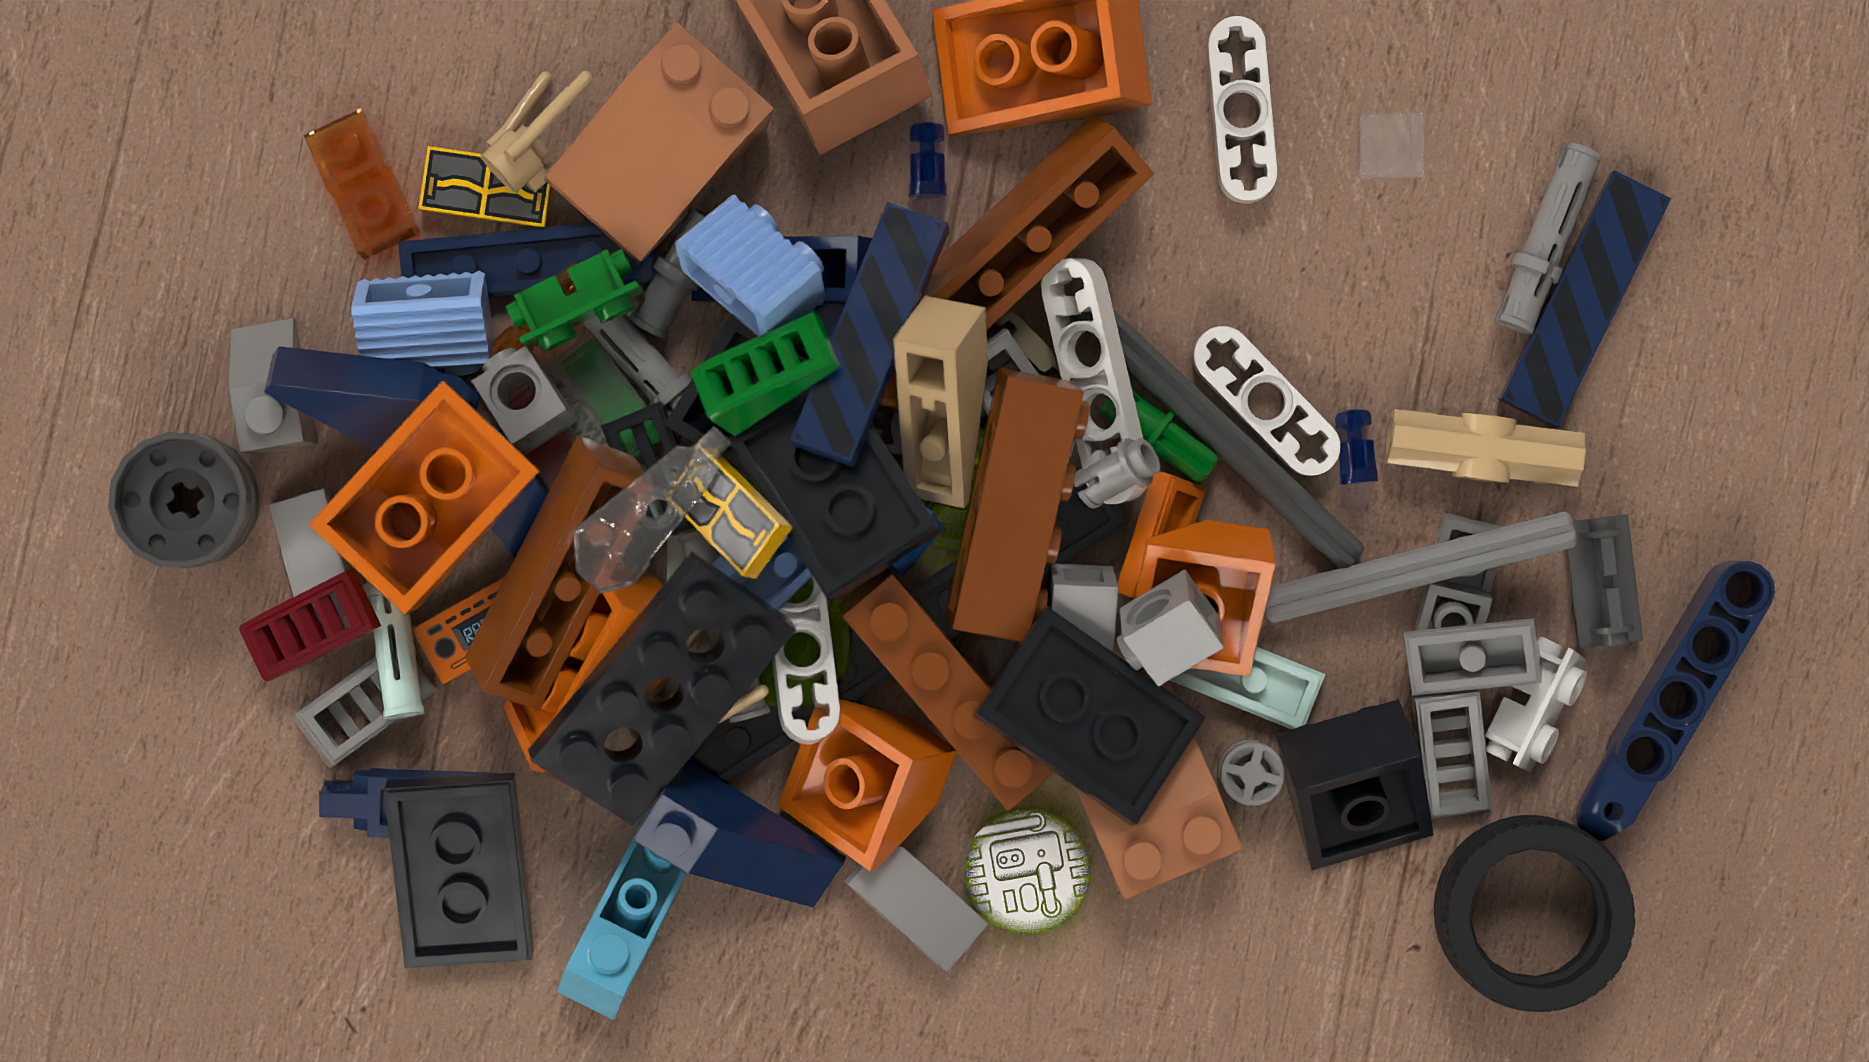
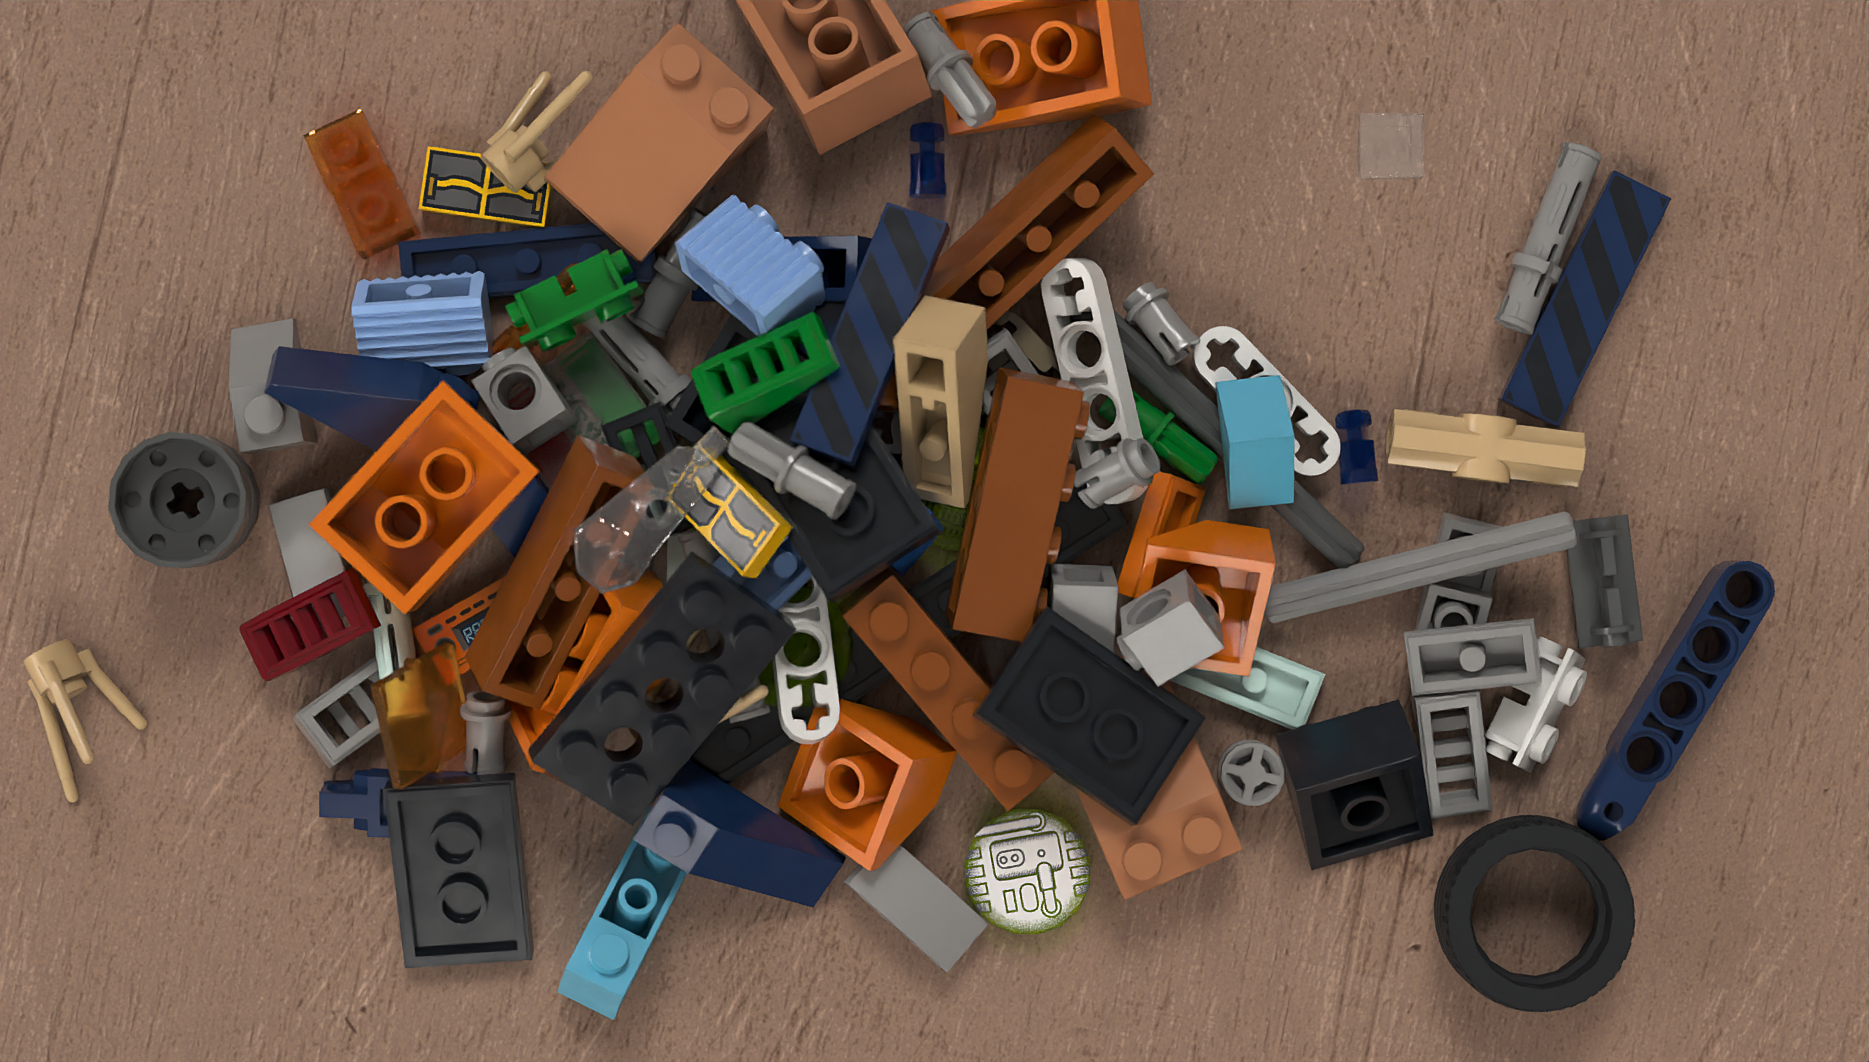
white beam [1206,16,1277,204] -> none
none -> tan plant [23,639,147,803]
none -> clear orange piece [370,643,466,790]
none -> light grey pin [460,690,511,775]
none -> light grey axle [728,422,856,519]
none -> light grey axle [903,12,996,128]
none -> light grey pin [1122,282,1200,366]
none -> medium azure slope [1215,375,1294,510]

